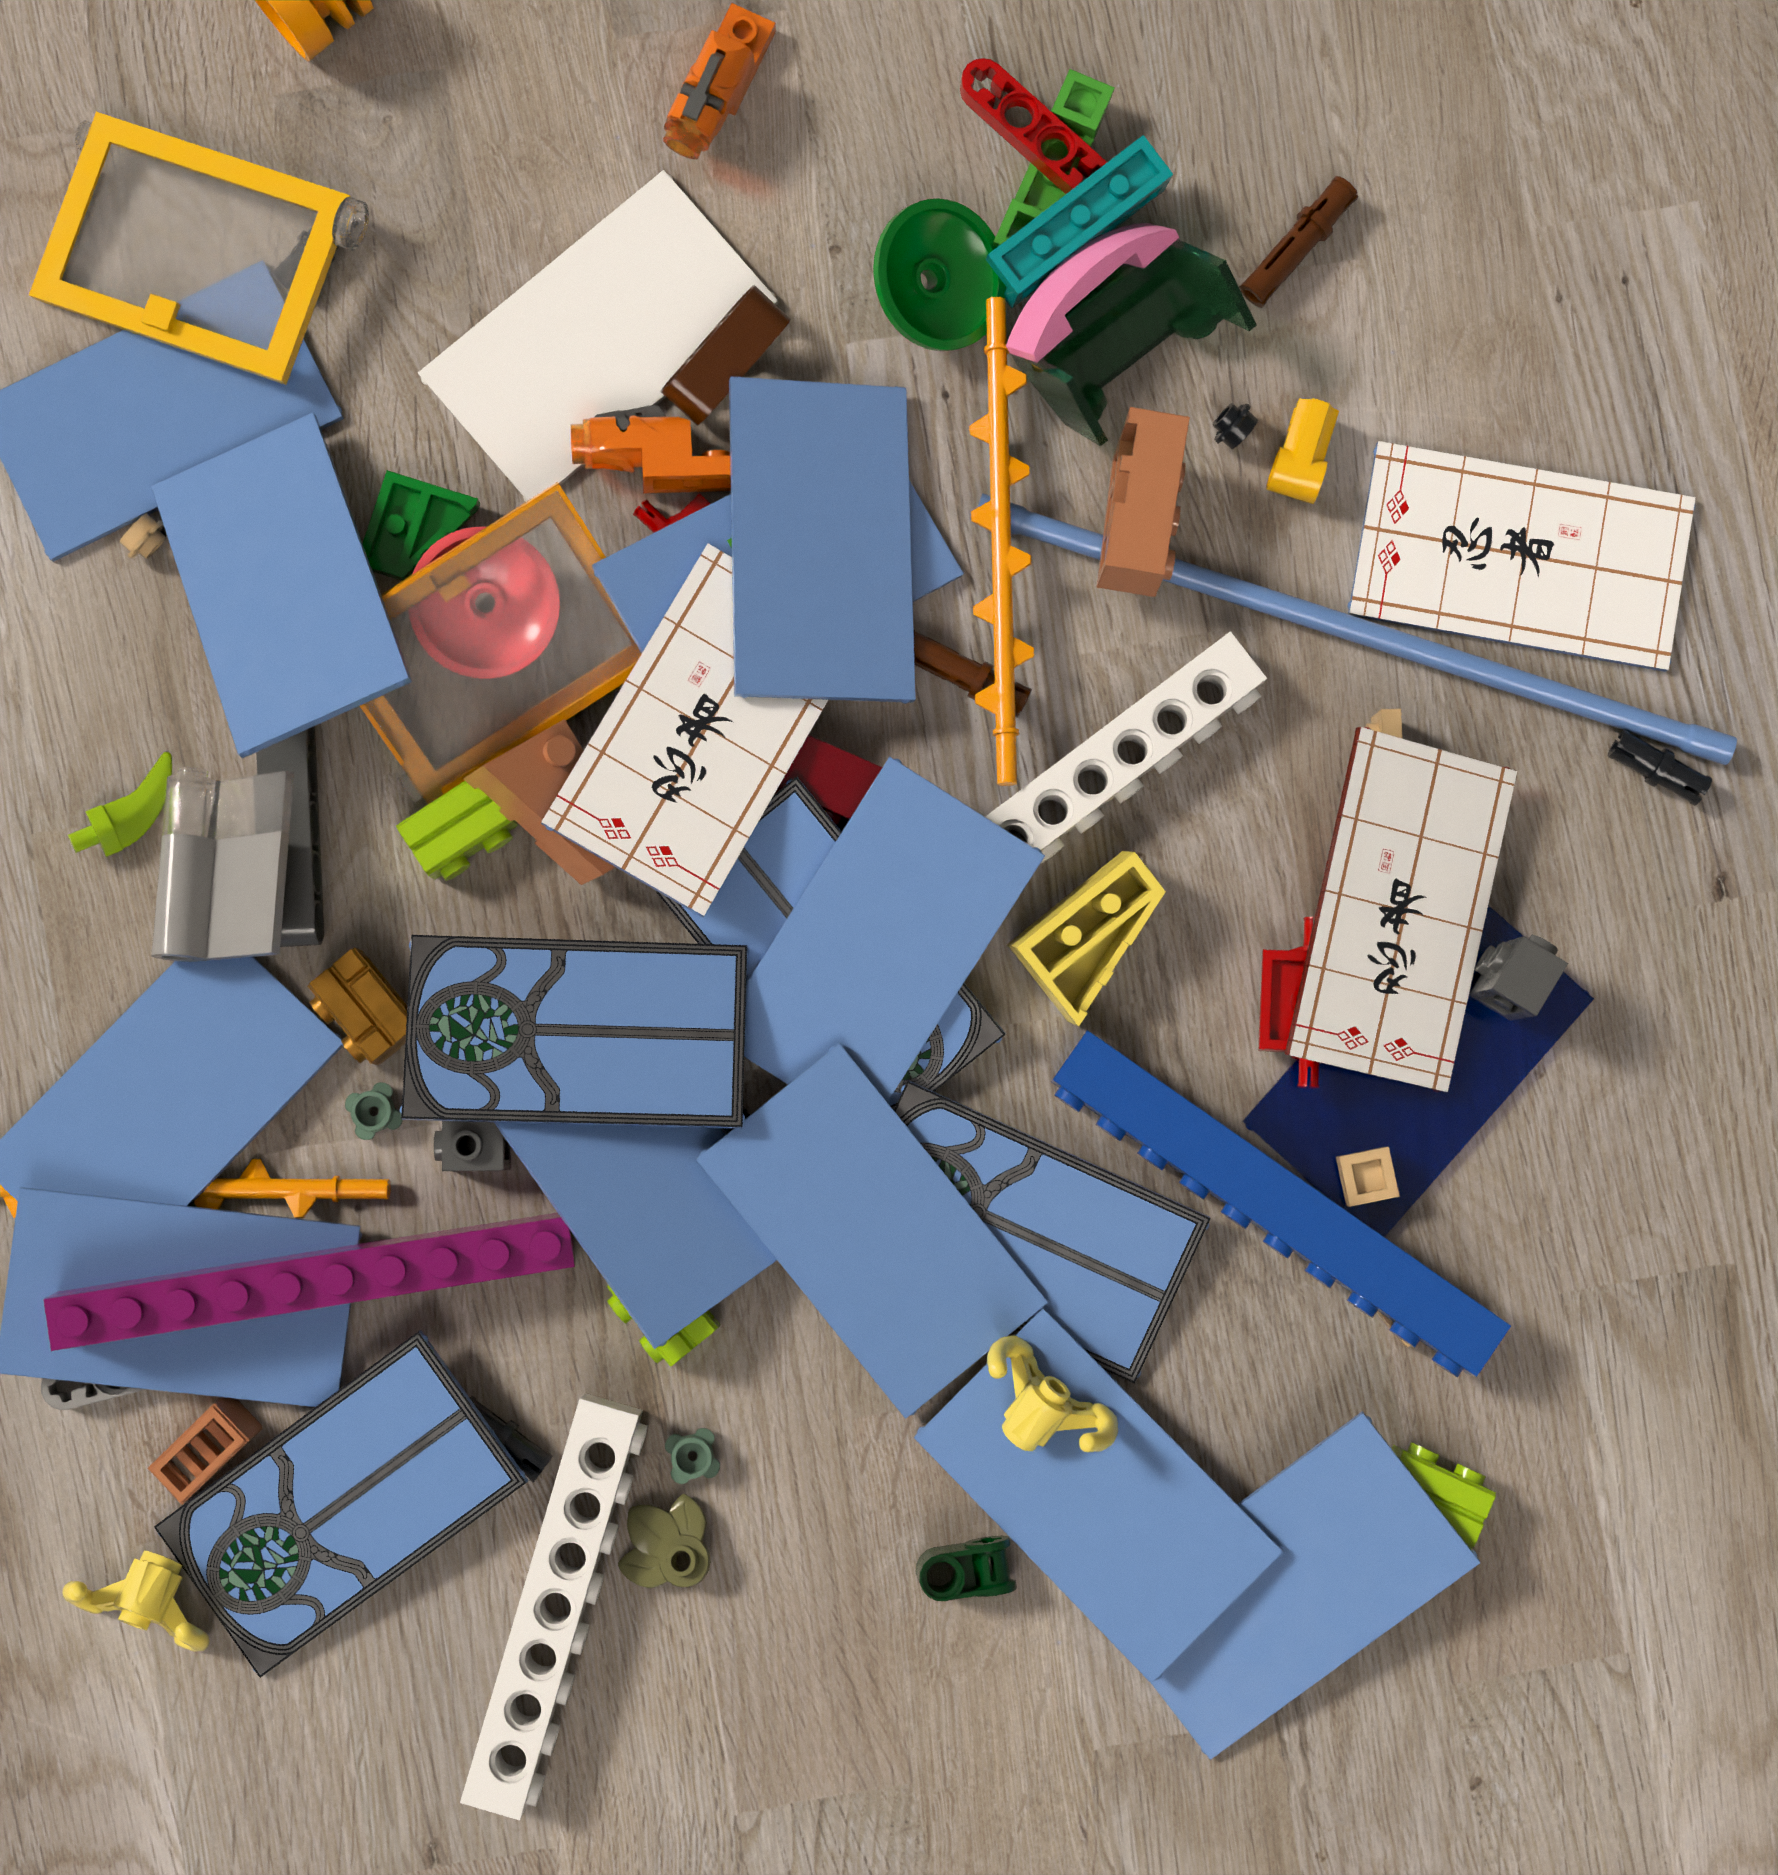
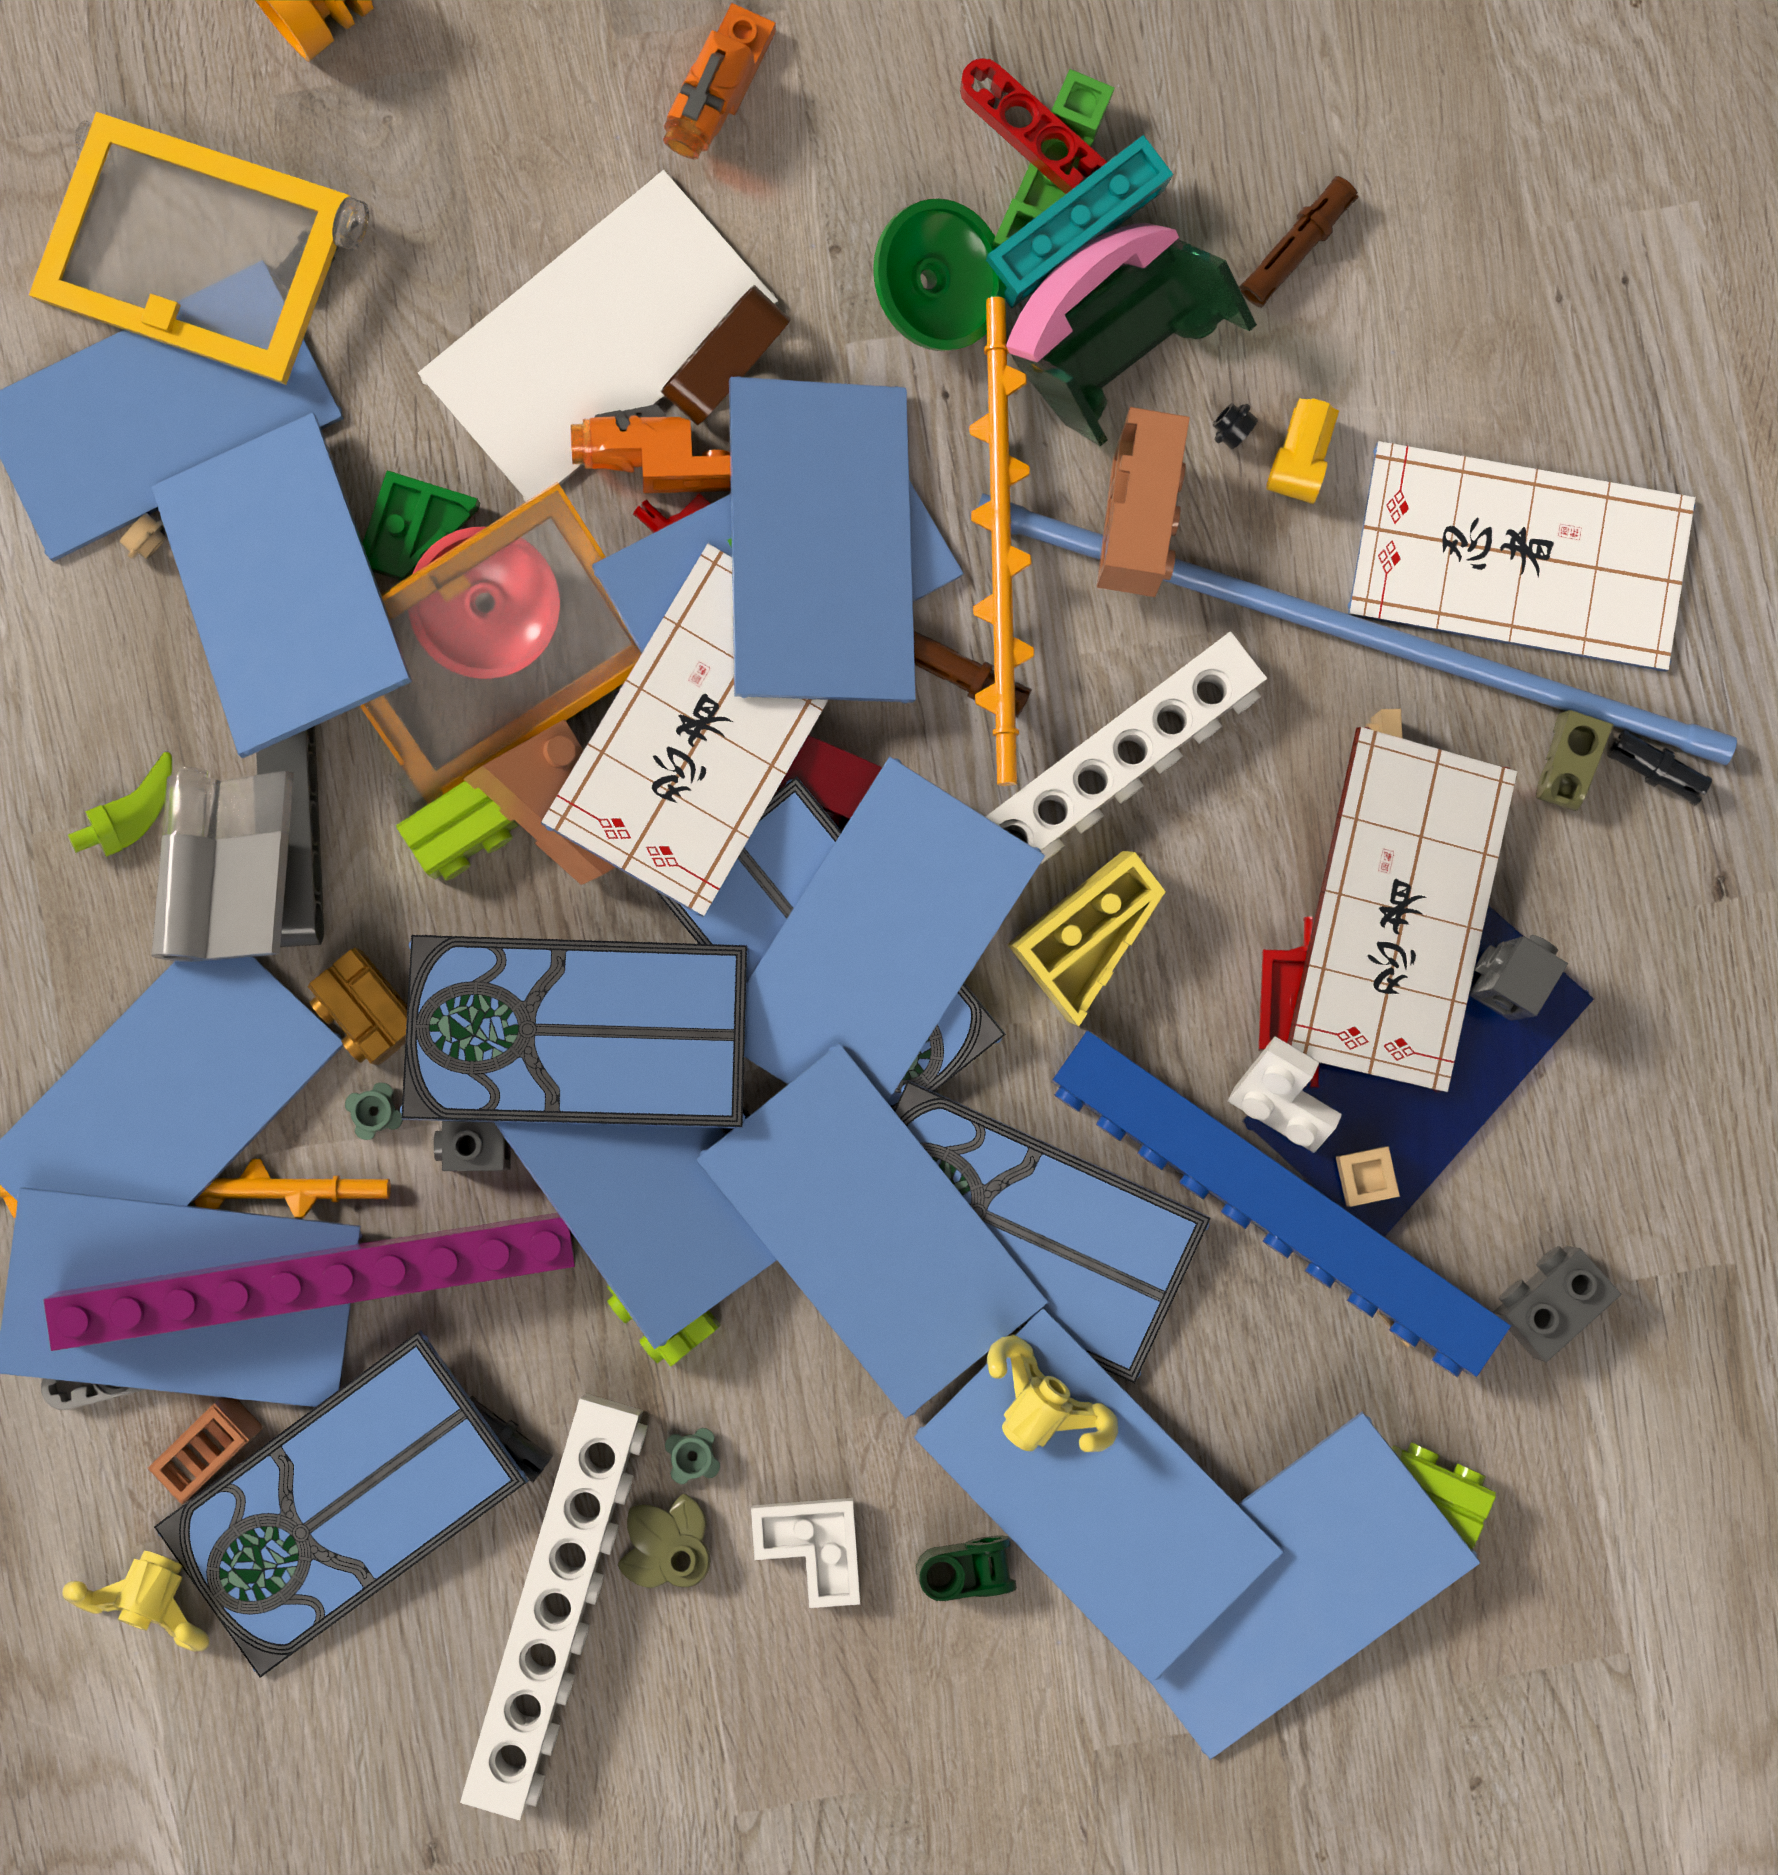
none -> white plate [751,1498,860,1608]
none -> white plate [1227,1037,1342,1153]
none -> dark grey brick [1493,1246,1622,1362]
none -> olive leg [1536,710,1613,811]

